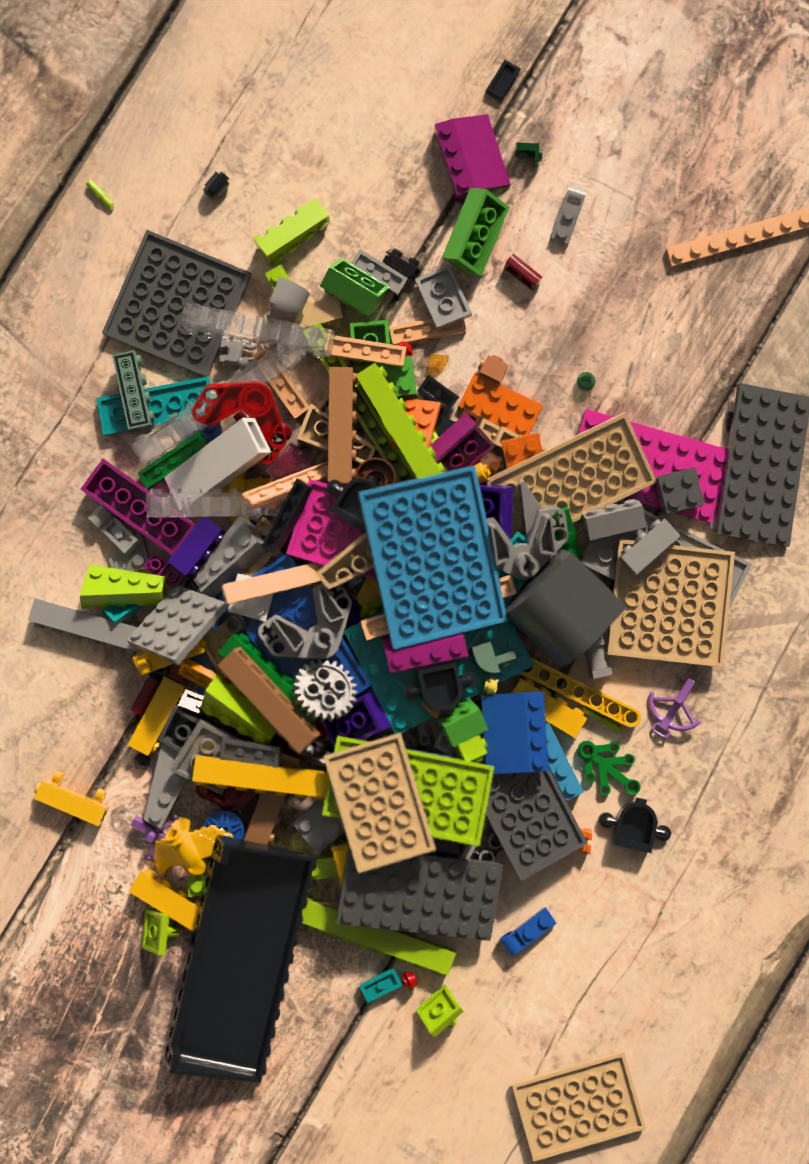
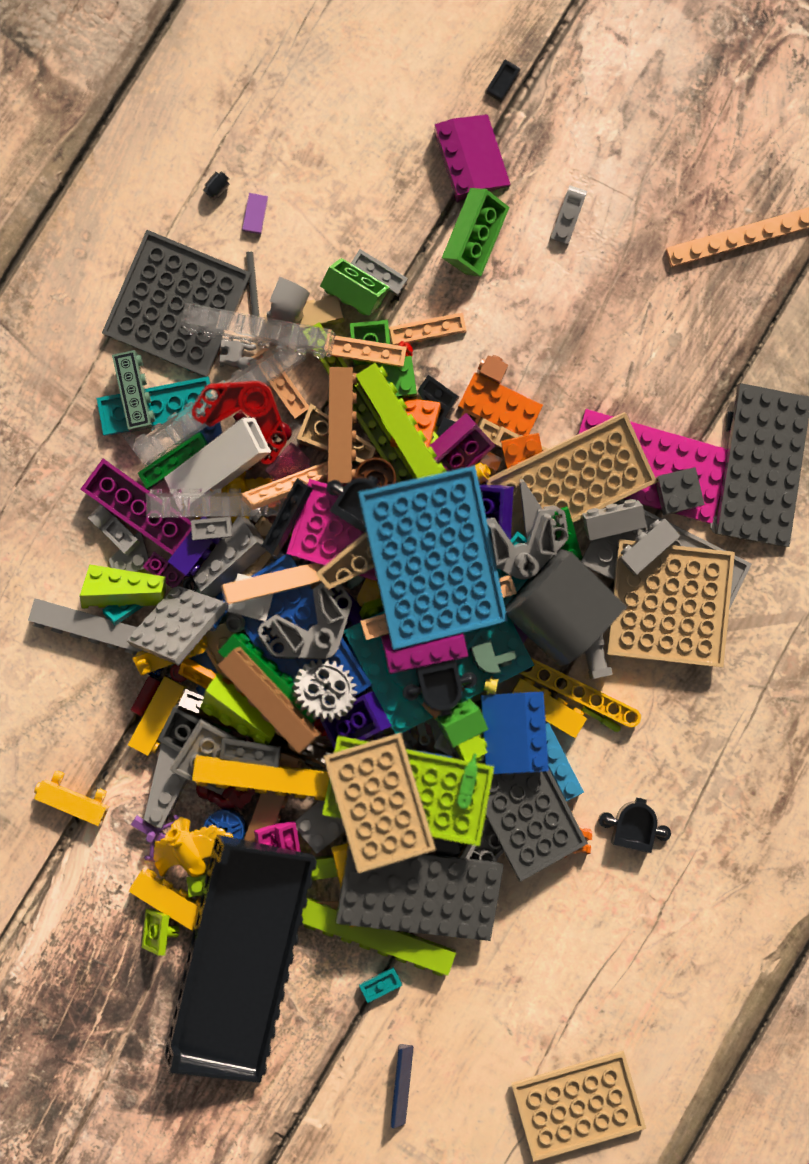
lime piece [86,180,114,211] -> none
black hinge [134,753,151,768] -> none
lime wedge [253,198,330,266] -> none
lime brick [265,265,290,291] -> none
black hinge [383,248,423,279] -> none
red plate [401,972,418,991] -> none
light grey plate [415,265,472,330] -> none
lime tile [416,984,464,1038] -> none
clear yellow tile [428,353,449,373] -> none
blue plate [498,907,557,957] -> none
dark red brick [504,253,543,291] -> none
dark green bracket [515,142,542,167] -> none
clear green plate [576,372,596,391] -> none
green plant [577,741,641,796] -> none
medium lavender piece [648,678,701,738] -> none
none -> light grey plate [191,517,232,540]
none -> medium lavender tile [242,193,268,234]
none -> dark grey piece [246,251,261,328]
none -> dark pink slope [254,822,300,852]
none -> dark blue slope [391,1044,414,1128]
none -> bright green piece [458,753,477,808]

